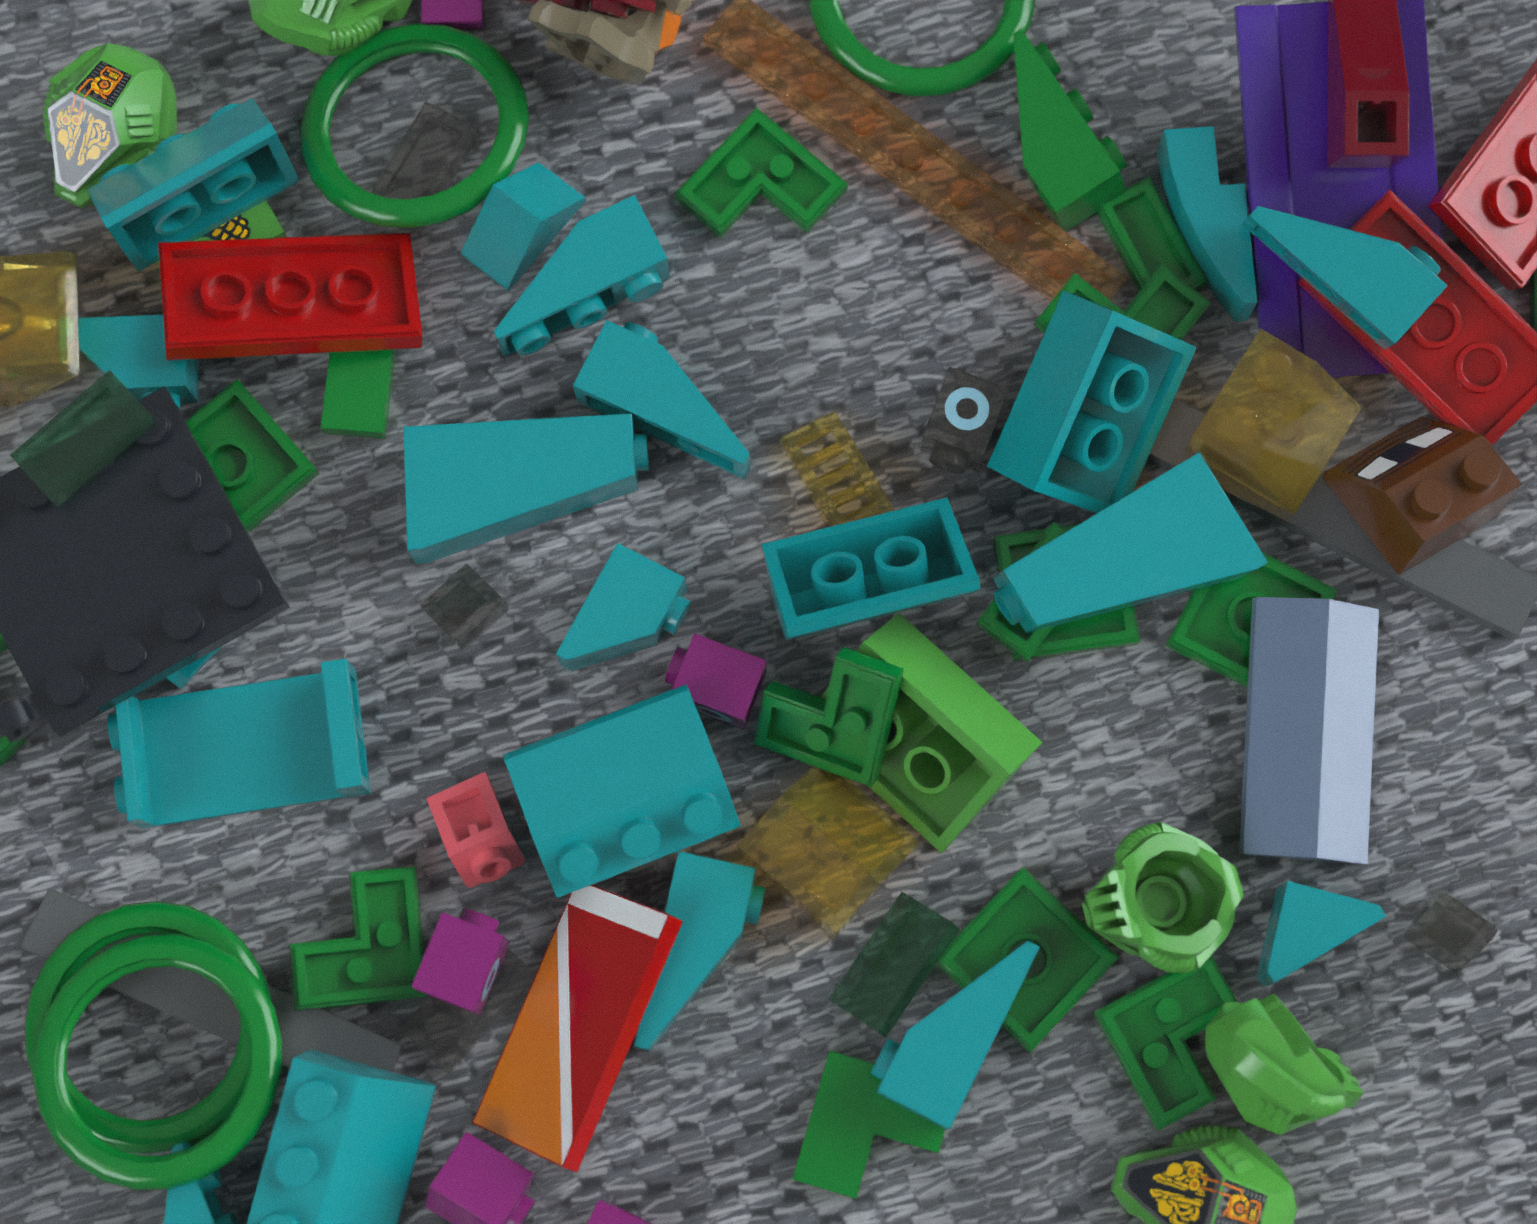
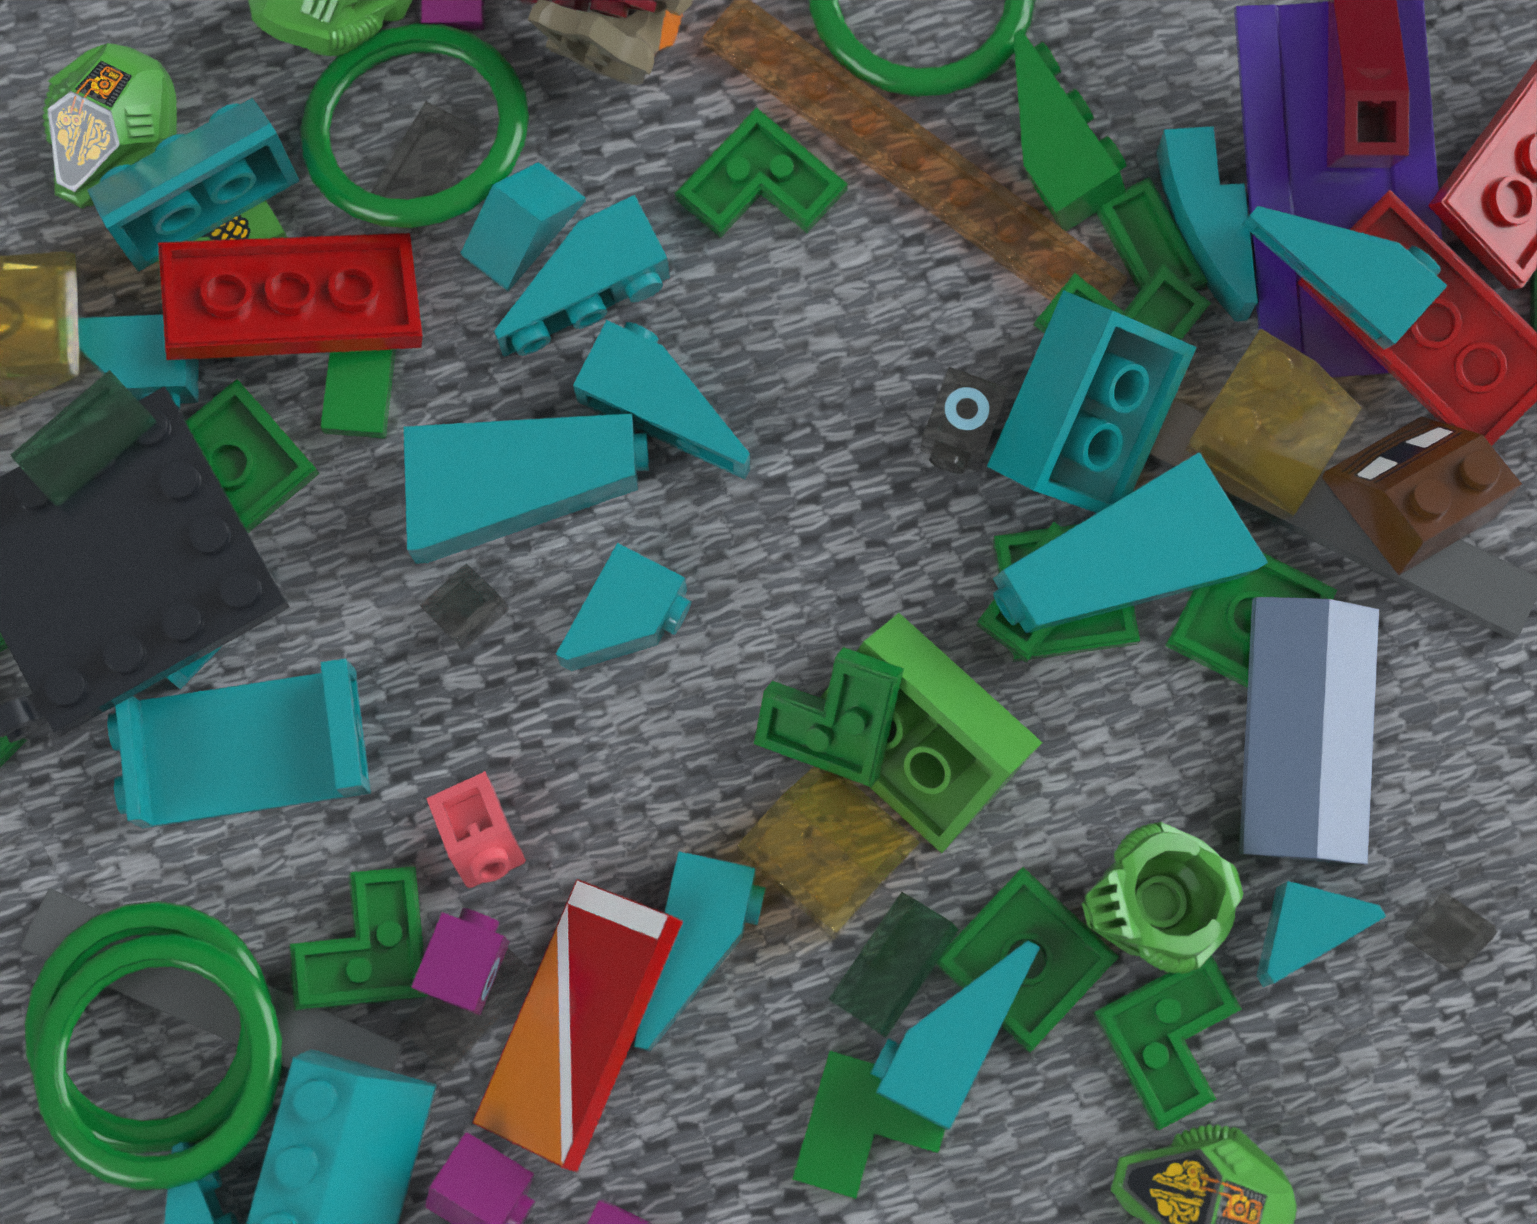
teal slope [503,684,741,898] -> none
magenta brick [665,633,767,730] -> none
teal slope [761,497,981,641] -> none
clear yellow slope [780,411,894,528] -> none
bright green helmet [1206,994,1364,1135] -> none

